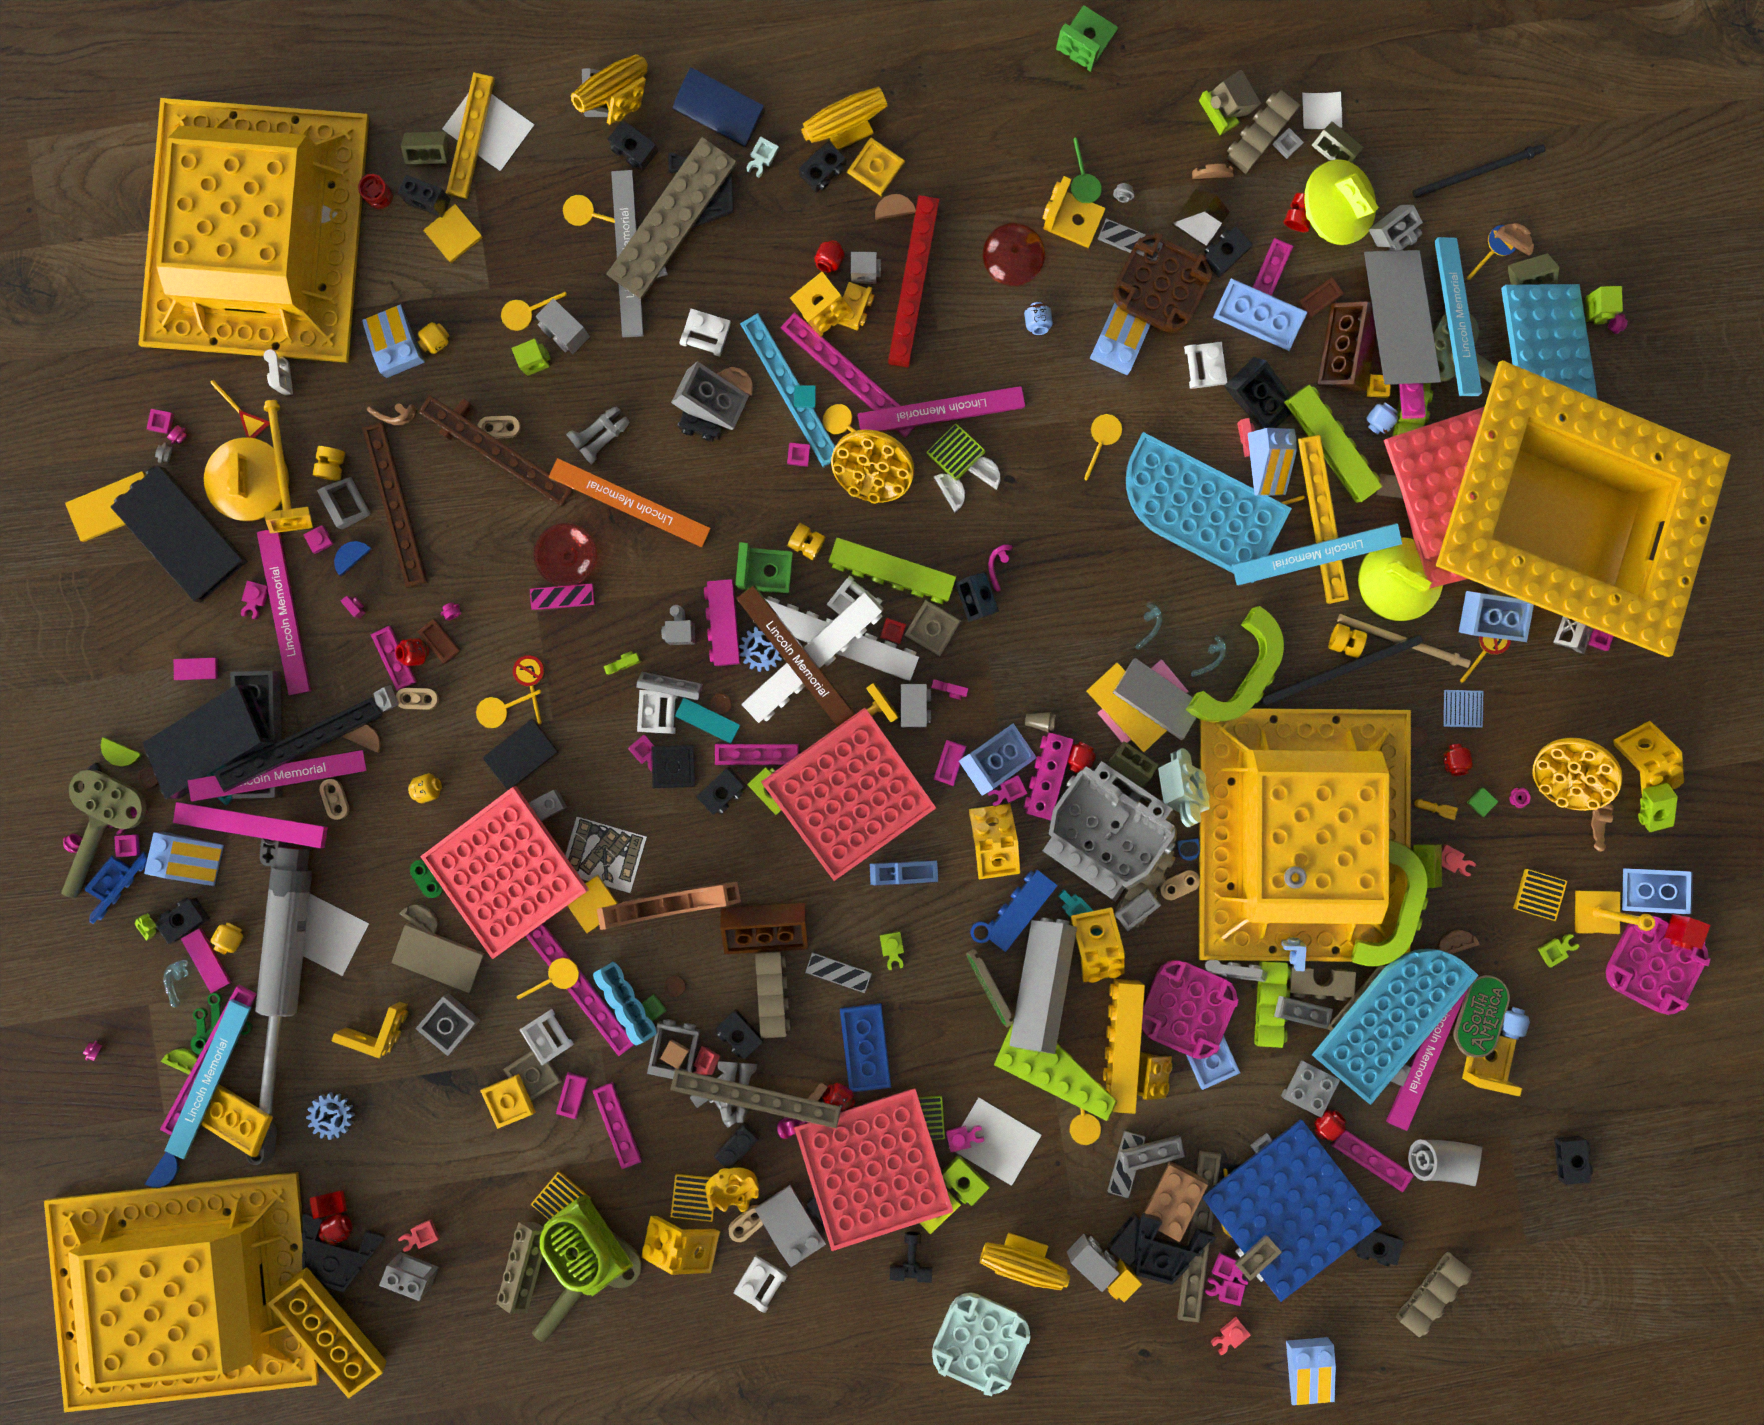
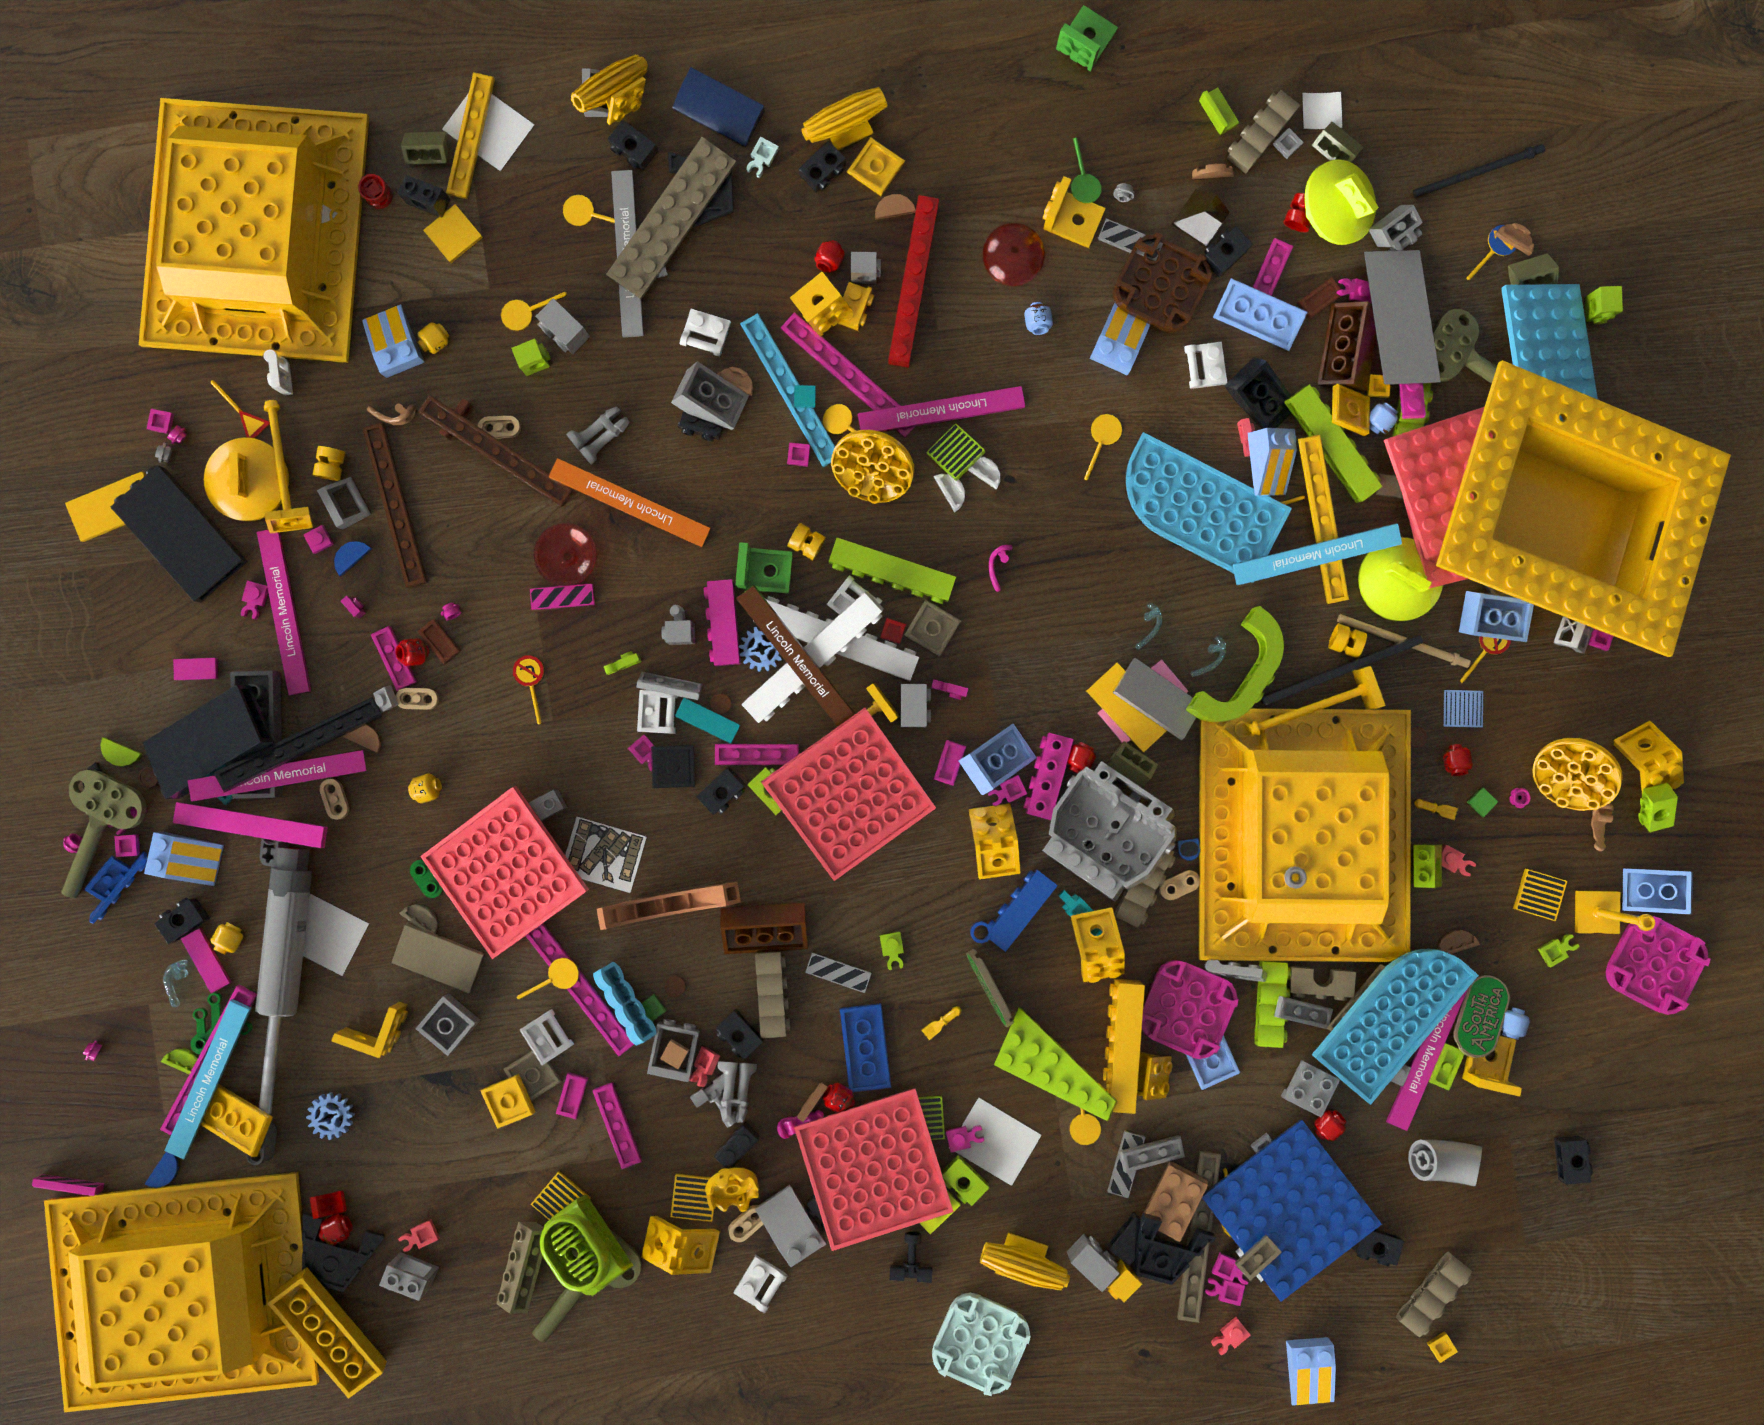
lime plate [135,913,157,941] -> none
yellow piece [476,690,541,728] -> none
black tile [483,719,558,790] -> none
yellow tile [567,875,618,933] -> none
dark tan tile [670,1069,841,1128] -> none
medium blue slope [870,861,938,885] -> none
black brick [955,572,999,622] -> none
light grey brick [1009,918,1077,1054] -> none
dark tan cone [1025,712,1056,733] -> none
light grey tile [1114,888,1161,931] -> none
light aqua brick [1158,748,1210,827] -> none
dark tan torso [1211,70,1261,118] -> none
light blue bracket [1281,937,1306,971] -> none
dark pink tile [1331,1130,1414,1192] -> none
lime arch [1351,839,1428,966] -> none
medium azure tile [1435,237,1482,396] -> none
dark pink plate [1608,314,1628,334] -> none
red brick [1664,914,1710,951] -> none
none -> dark pink tile [32,1174,104,1196]
none -> yellow piece [922,1006,961,1040]
none -> yellow tile [1248,666,1386,736]
none -> yellow tile [1332,384,1370,436]
none -> dark pink plate [1337,278,1371,303]
none -> yellow plate [1427,1331,1458,1363]
none -> lime plate [1428,1043,1465,1091]

